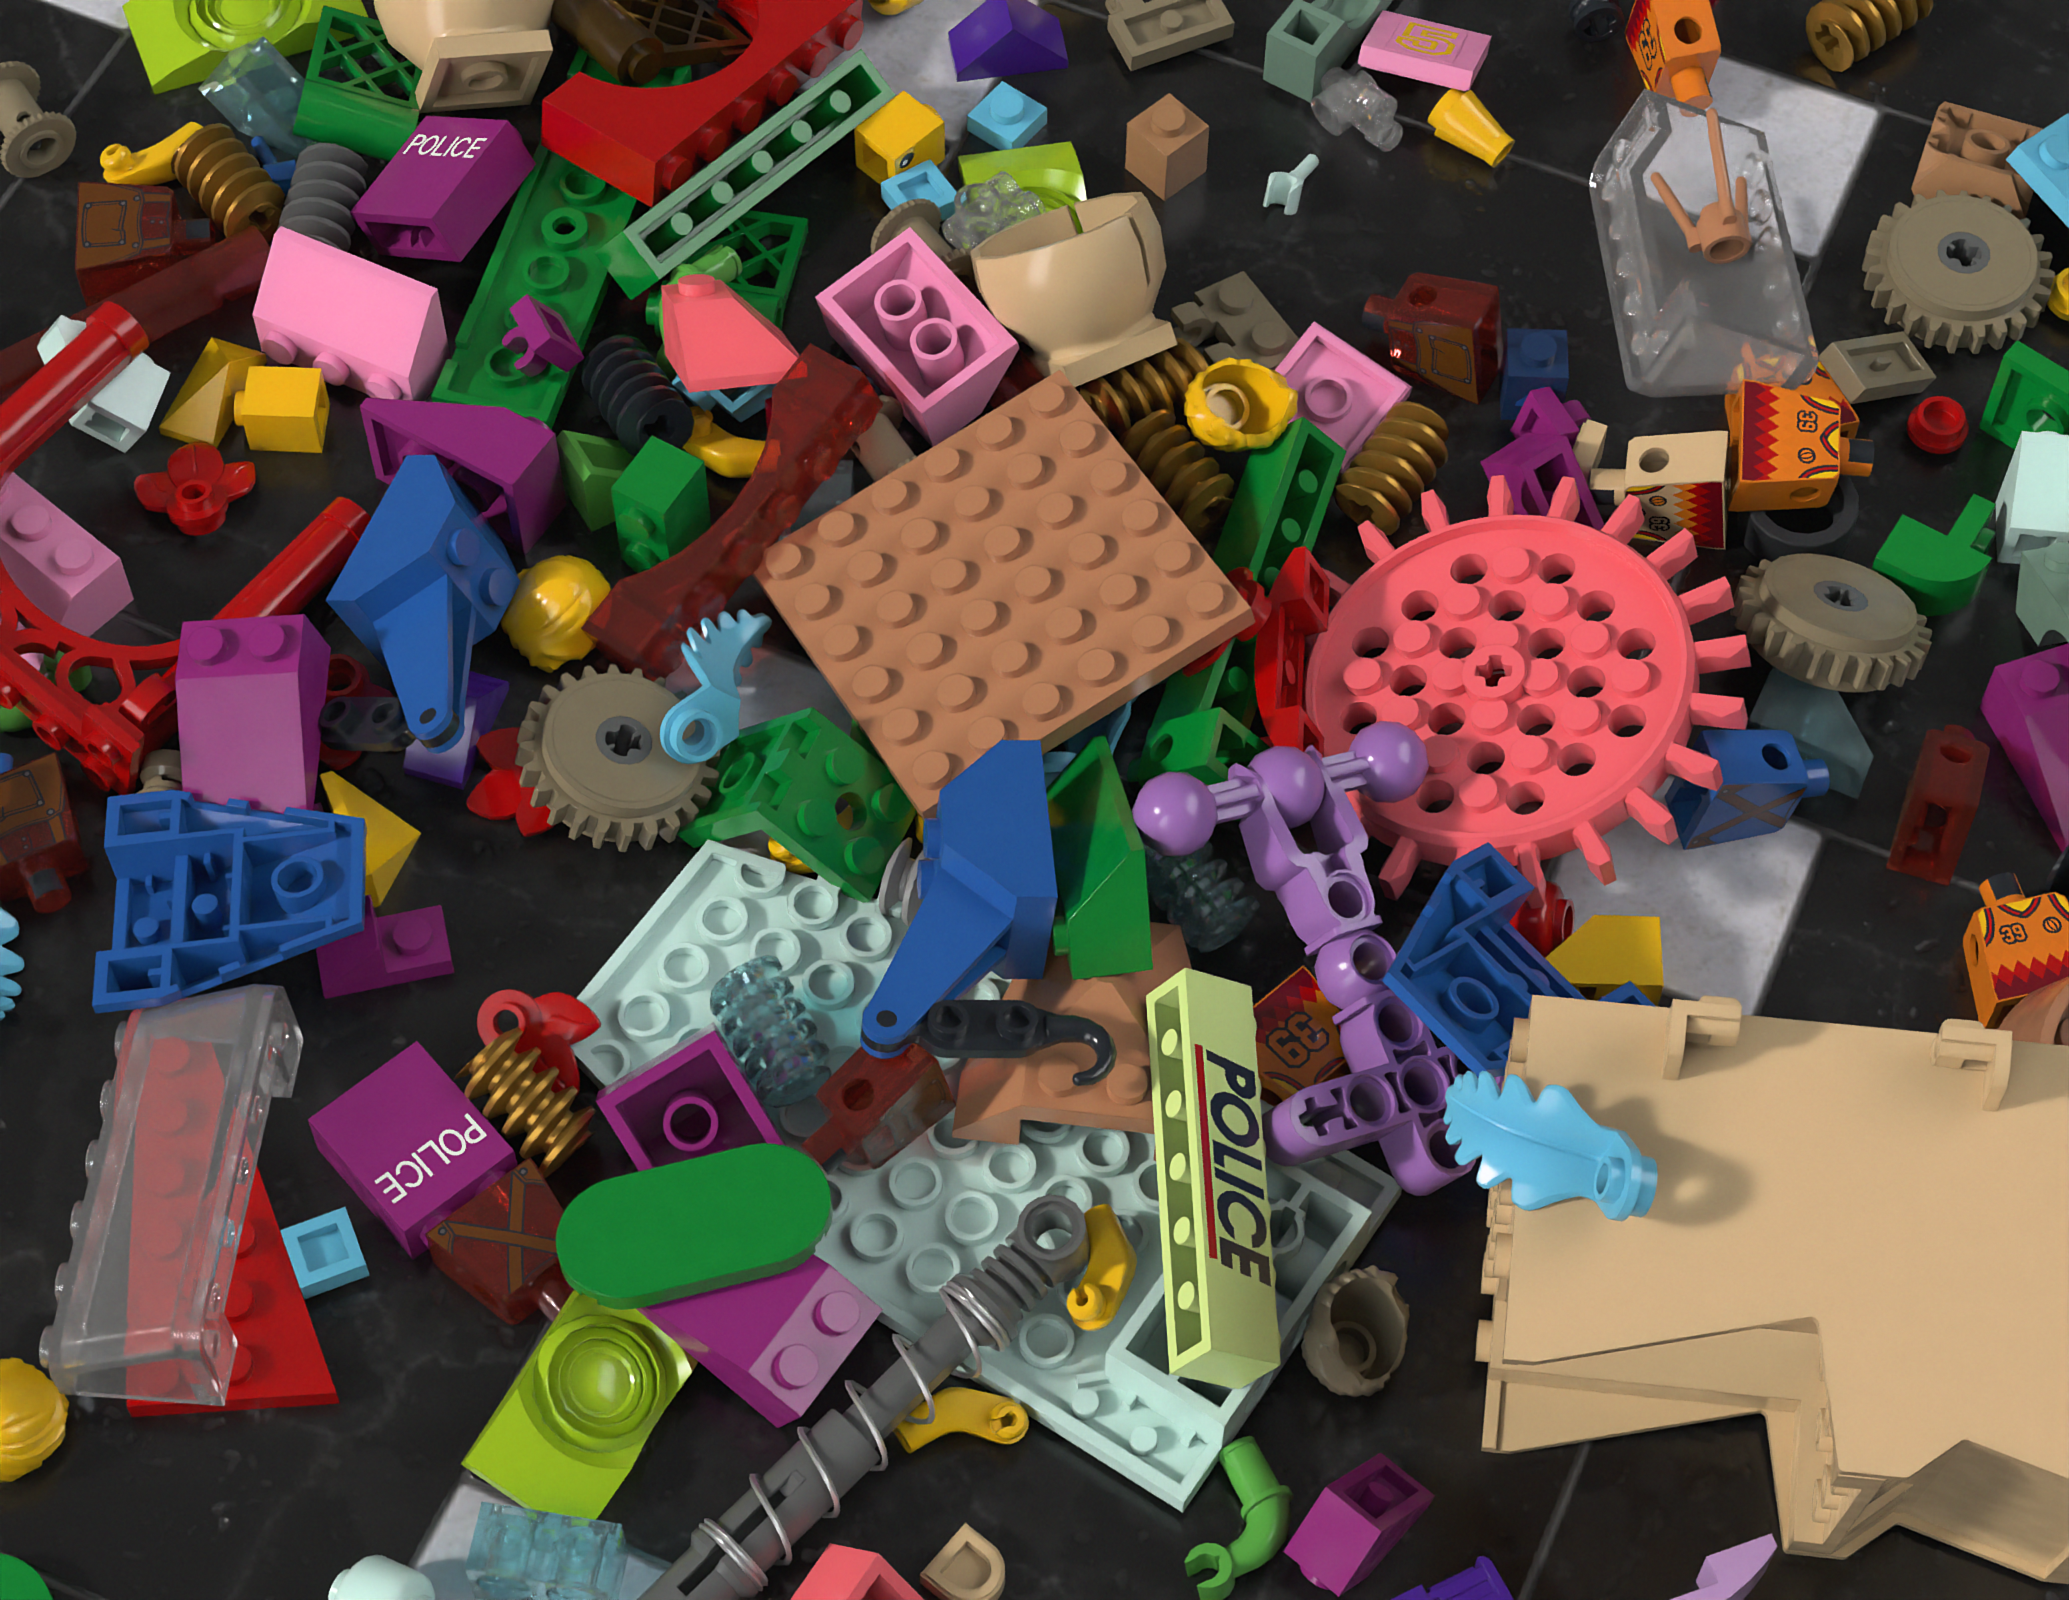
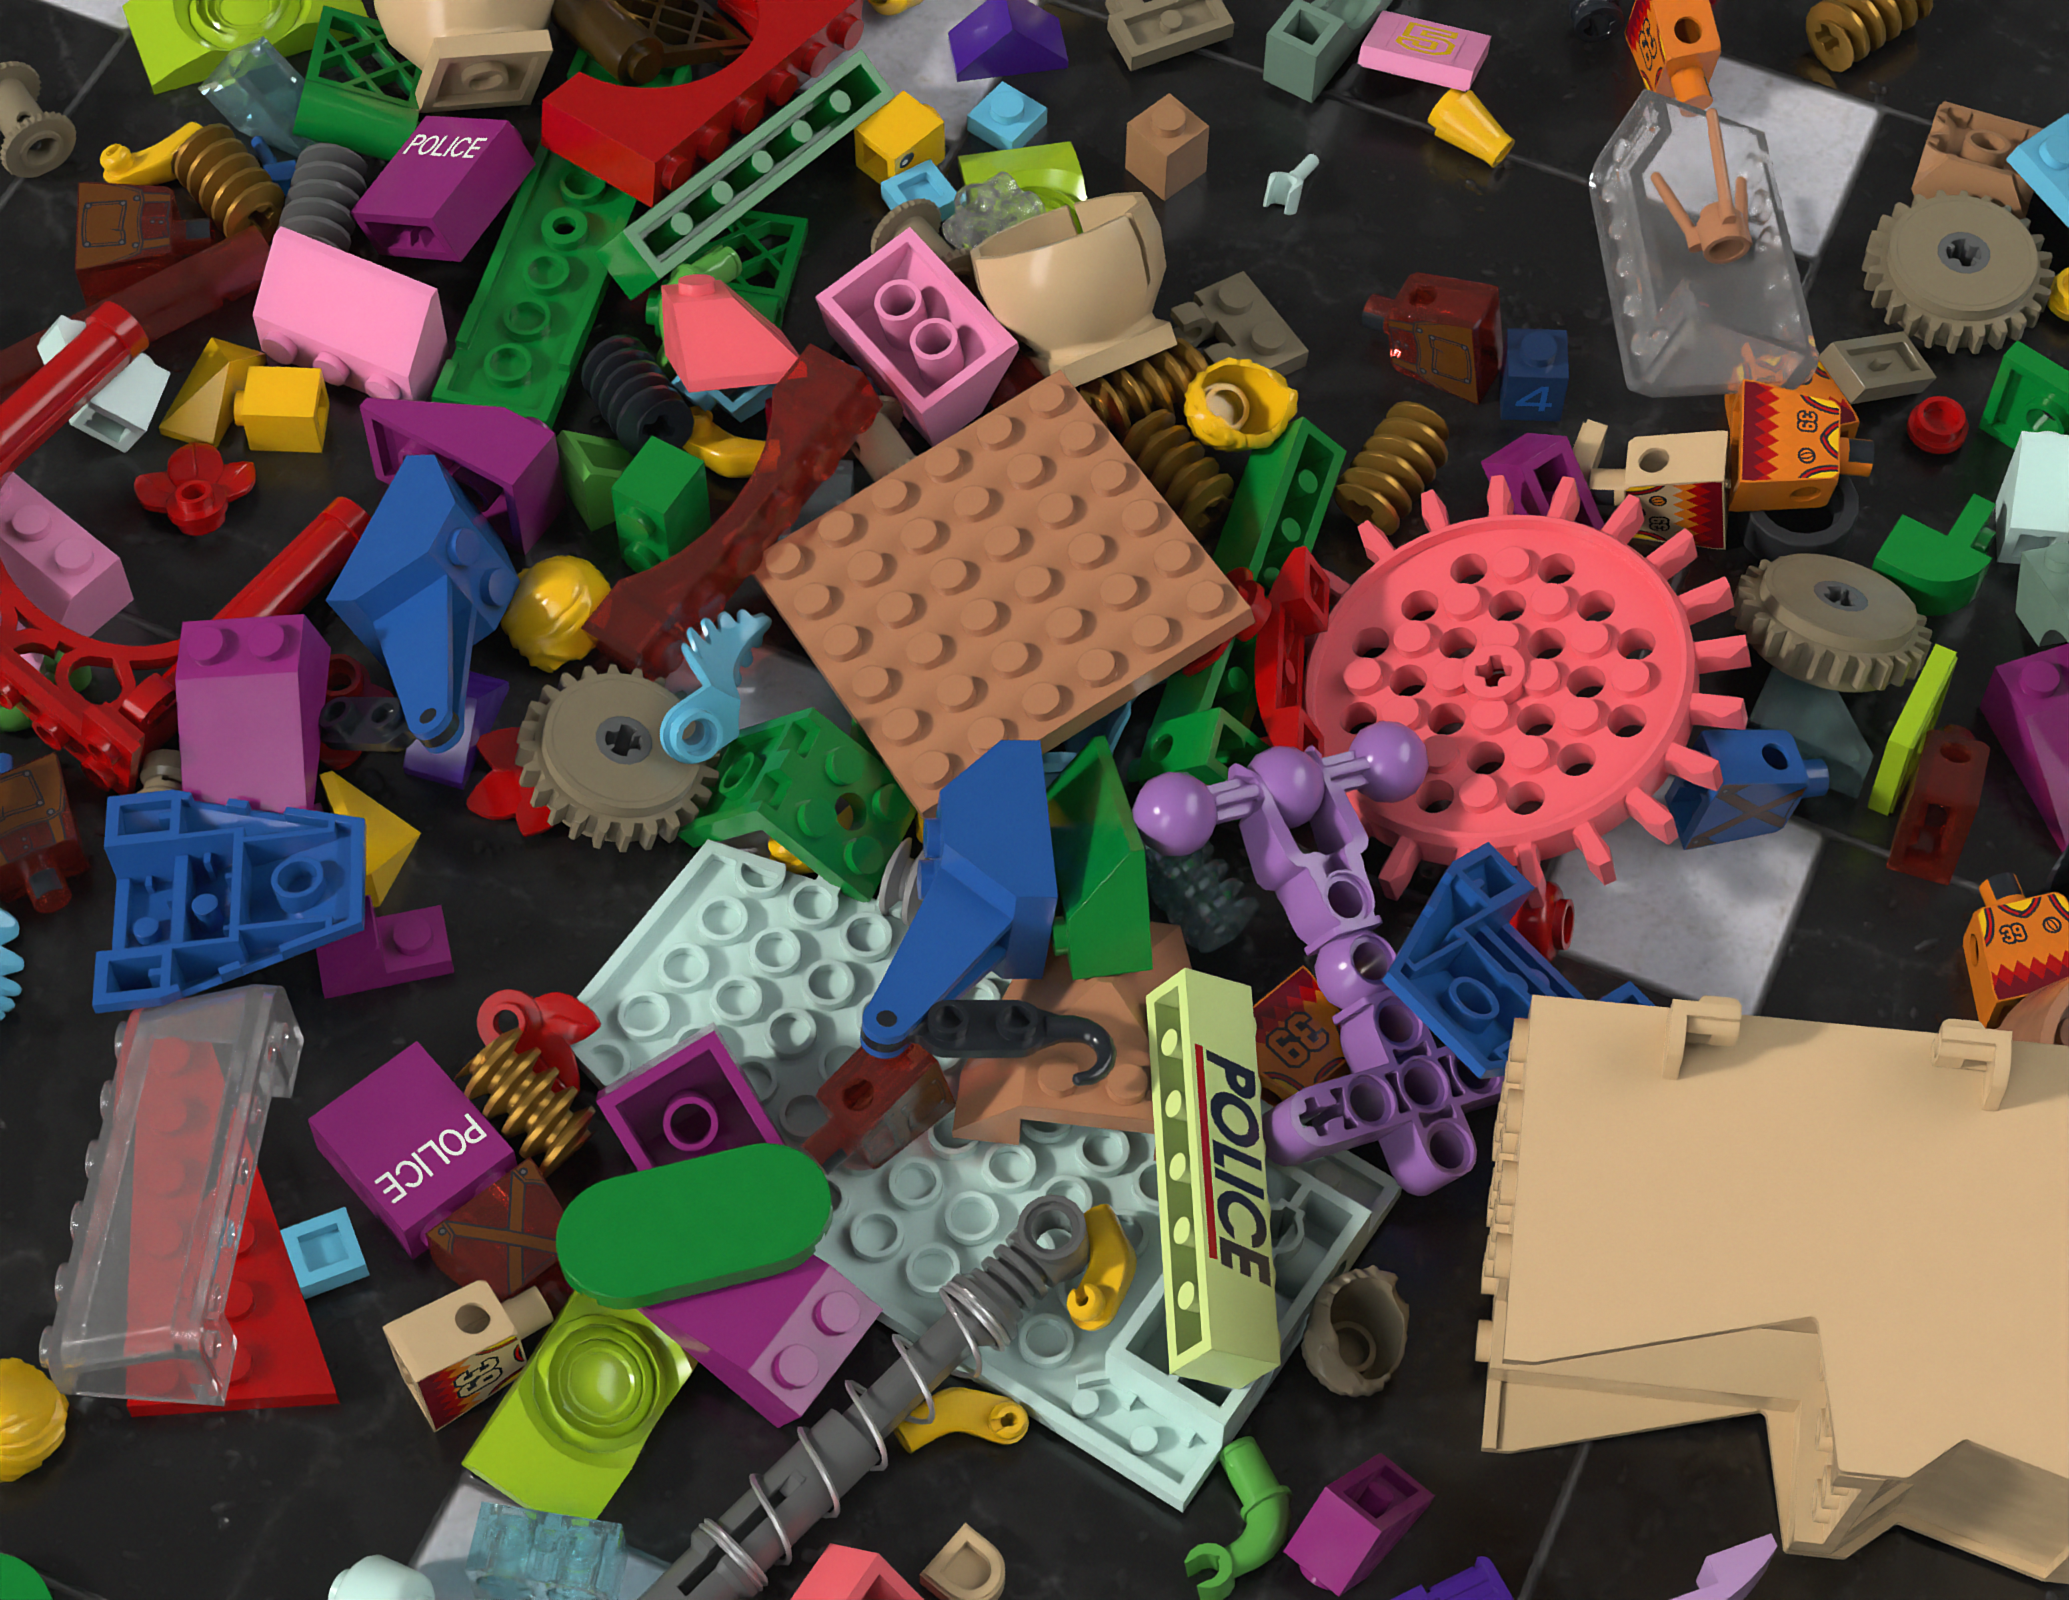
magenta tile [502,294,585,377] -> none
clear light blue piece [710,955,832,1108] -> none
bright pink tile [1275,322,1412,481] -> none
clear plate [1311,67,1403,152] -> none
medium azure plant [1443,1070,1658,1222] -> none
magenta tile [1511,386,1591,447] -> none
yellow slope [1545,915,1664,1007] -> none
none -> tan torso [382,1280,554,1432]
none -> lime tile [1867,644,1958,816]

